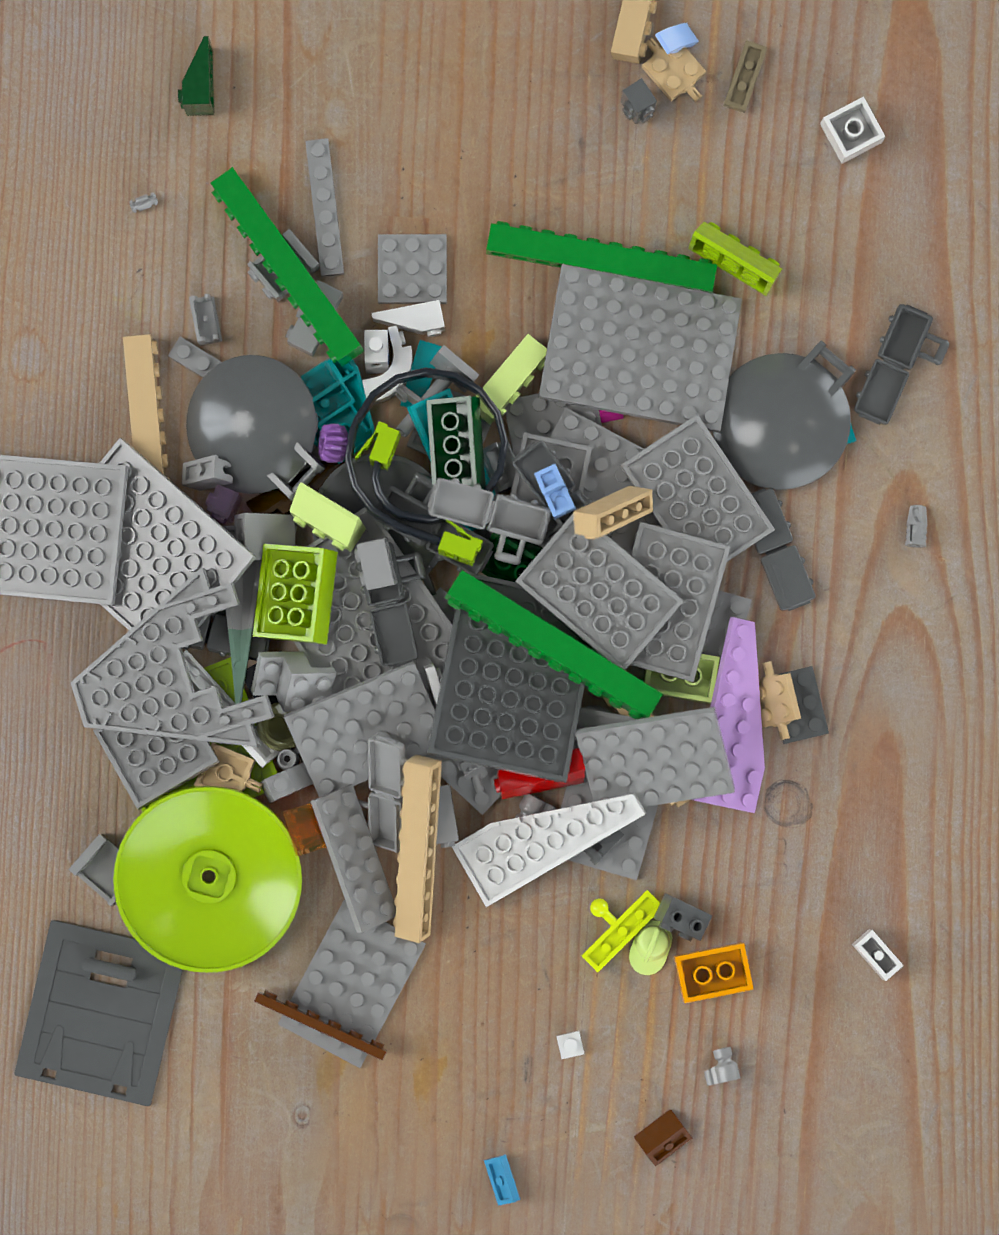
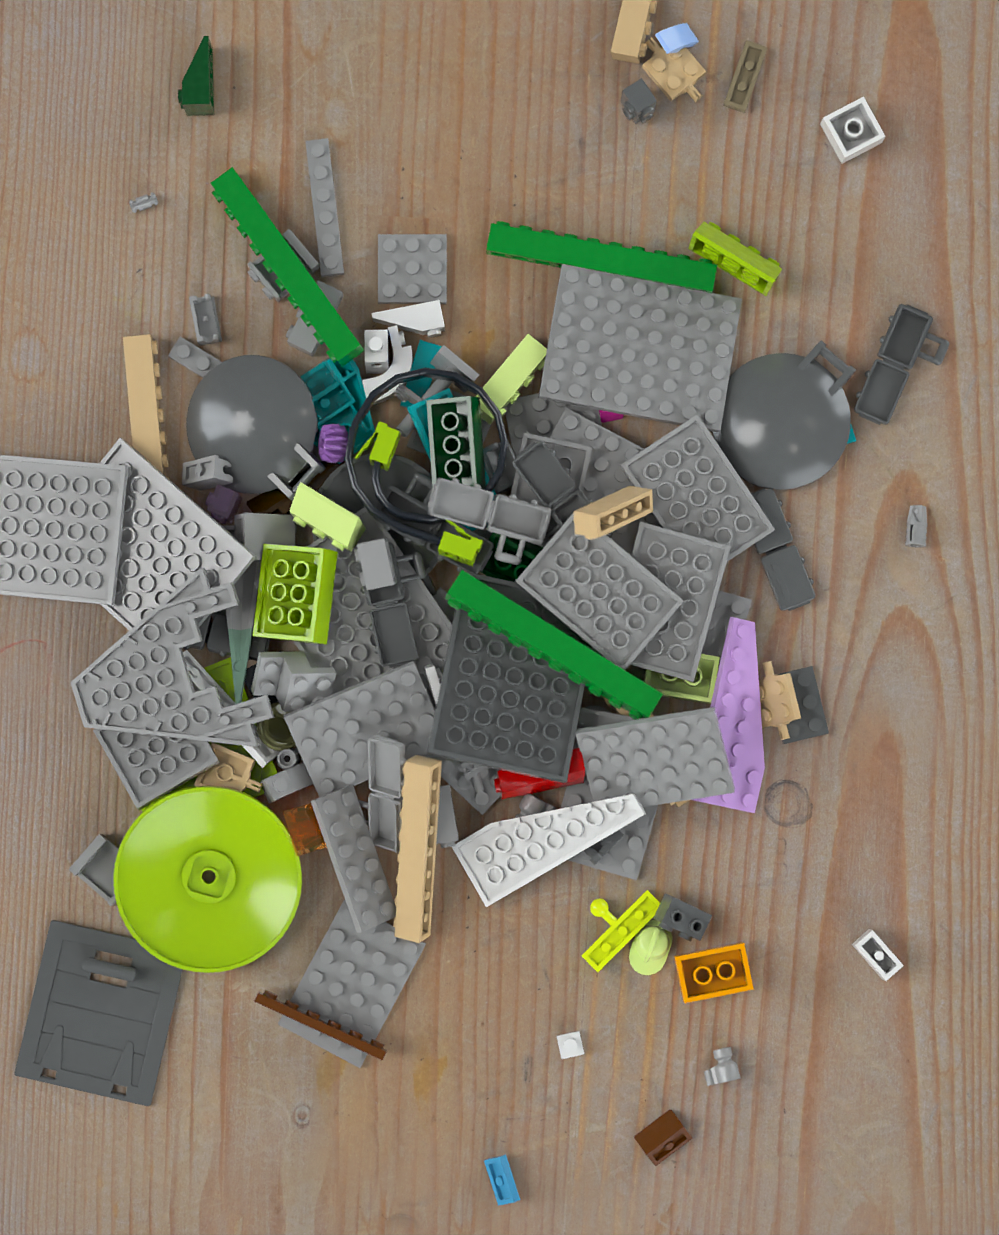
light blue slope [534,464,576,519] -> none

